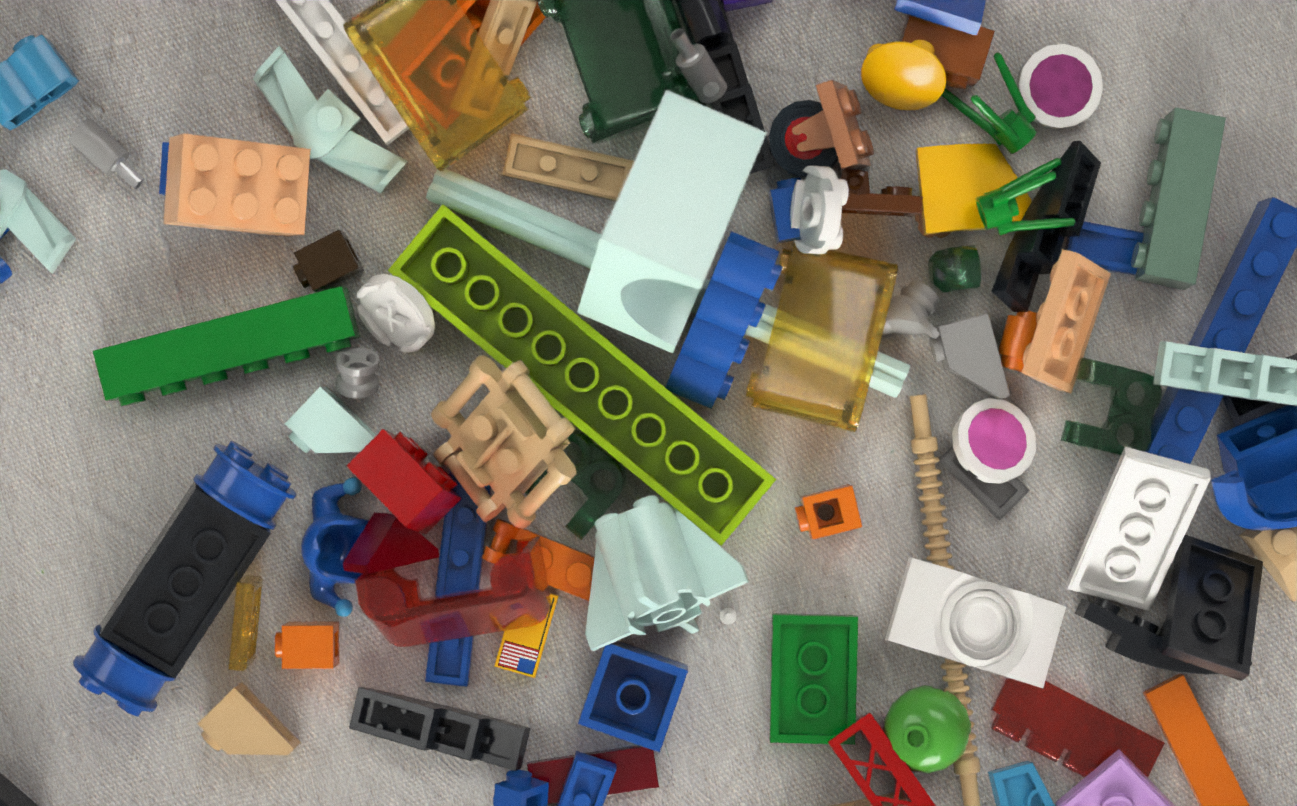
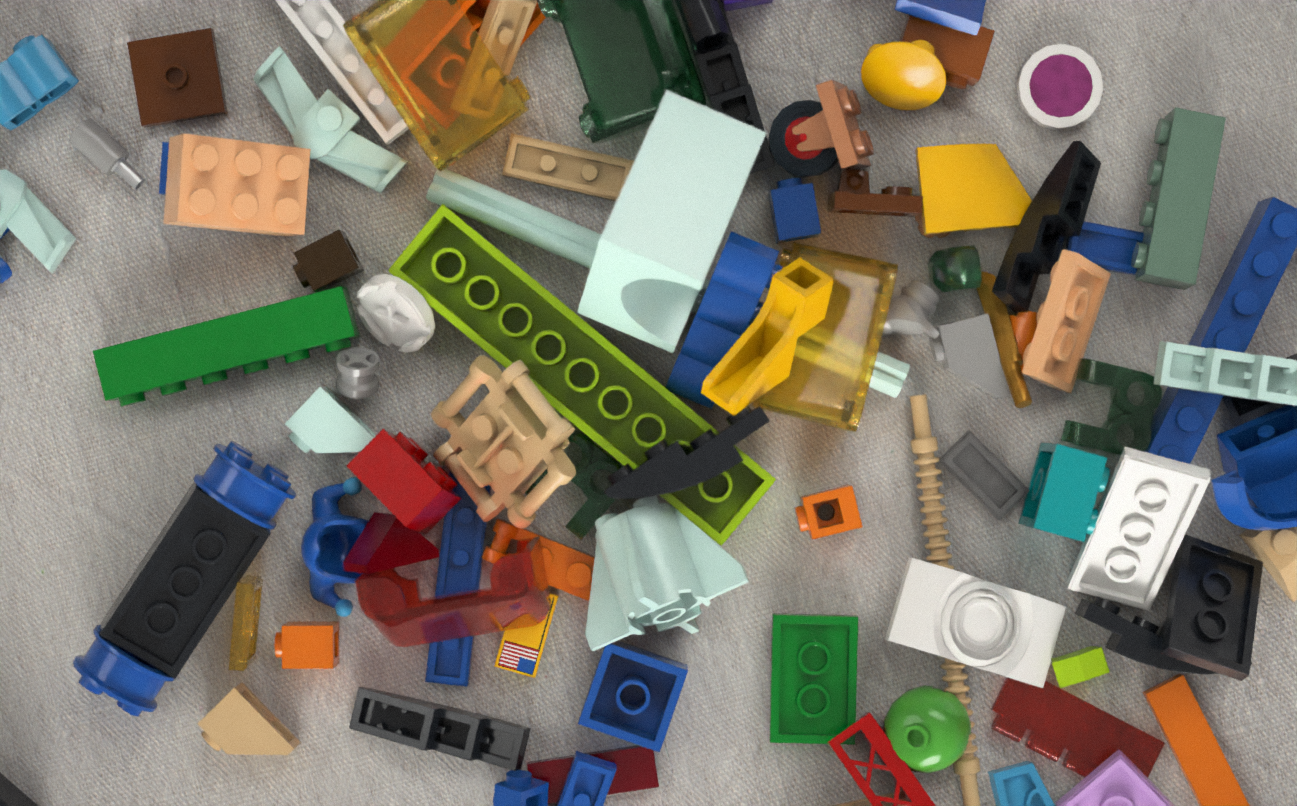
light grey piece [670,29,727,104] -> none
white piece [720,607,737,625] -> none
white plate [790,166,849,254] -> none
green plant [941,52,1037,154] -> none
tile [952,398,1036,484] -> none
green plant [976,158,1076,236] -> none
none -> reddish brown plate [127,28,228,128]
none -> black slope [604,406,770,499]
none -> yellow arch [701,258,834,416]
none -> pearl gold piece [972,271,1032,408]
none -> teal brick [1018,442,1110,542]
none -> lime piece [1051,645,1110,688]

